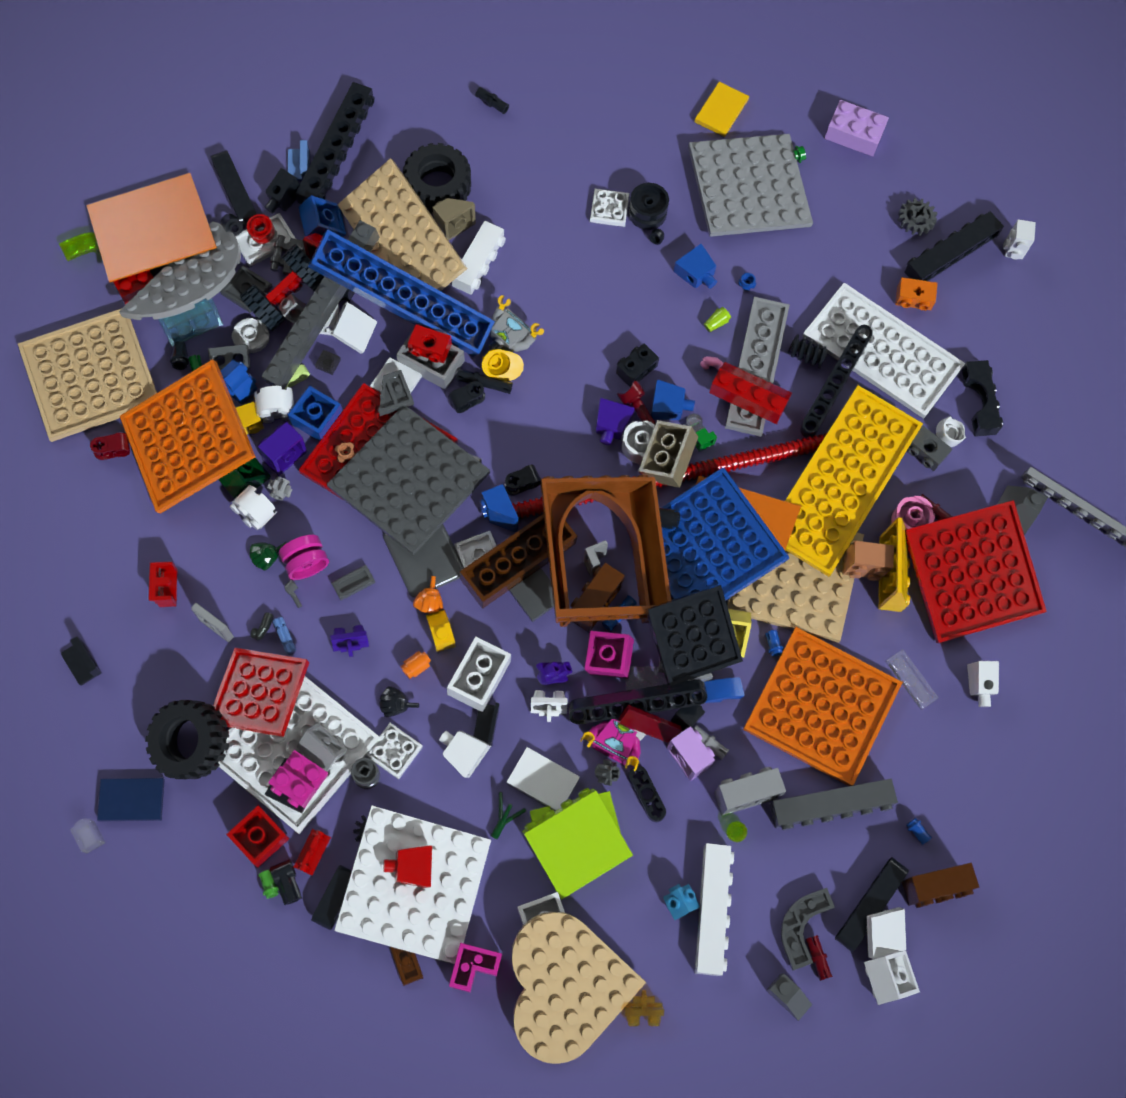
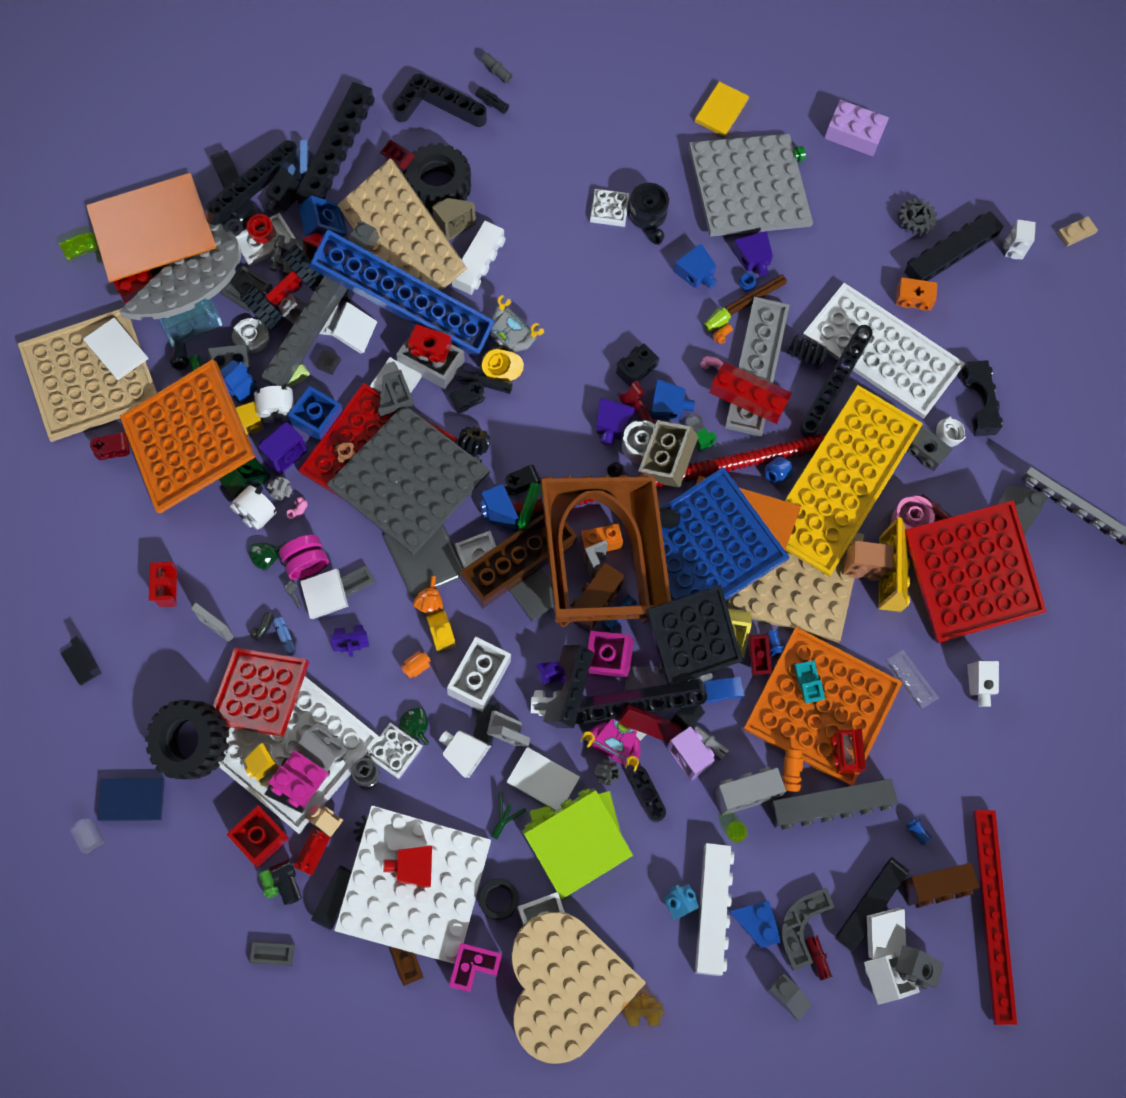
black piece [379,686,419,717] -> none
none -> white tile [83,318,148,381]
none -> black beam [206,140,297,225]
none -> yellow slope [244,743,279,781]
none -> dark grey tile [249,941,295,966]
none -> bright pink arm [287,497,308,519]
none -> white tile [300,569,349,619]
none -> tan brick [305,804,343,837]
none -> dark red tile [380,140,415,170]
none -> black beam [393,74,487,127]
none -> dark green piece [399,708,429,745]
none -> black gear [458,426,490,456]
none -> black tyre [479,878,519,920]
none -> dark grey pin [481,53,513,84]
none -> light grey panel [487,711,530,746]
none -> green axle [517,483,541,529]
none -> black arch [543,645,594,728]
none -> orange brick [580,524,623,554]
none -> black hinge [607,462,624,477]
none -> orange arm [713,323,733,344]
none -> reddish brown axle [725,275,787,315]
none -> blue wing [730,901,781,948]
none -> dark purple torso [732,231,773,276]
none -> dark red slope [748,634,772,675]
none -> blue head [765,457,793,485]
none -> orange axle [781,748,803,792]
none -> teal slope [794,660,825,704]
none -> red window [831,728,866,774]
none -> dark grey brick [895,946,944,989]
none -> red plate [973,810,1017,1025]
none -> tan plate [1057,216,1098,247]

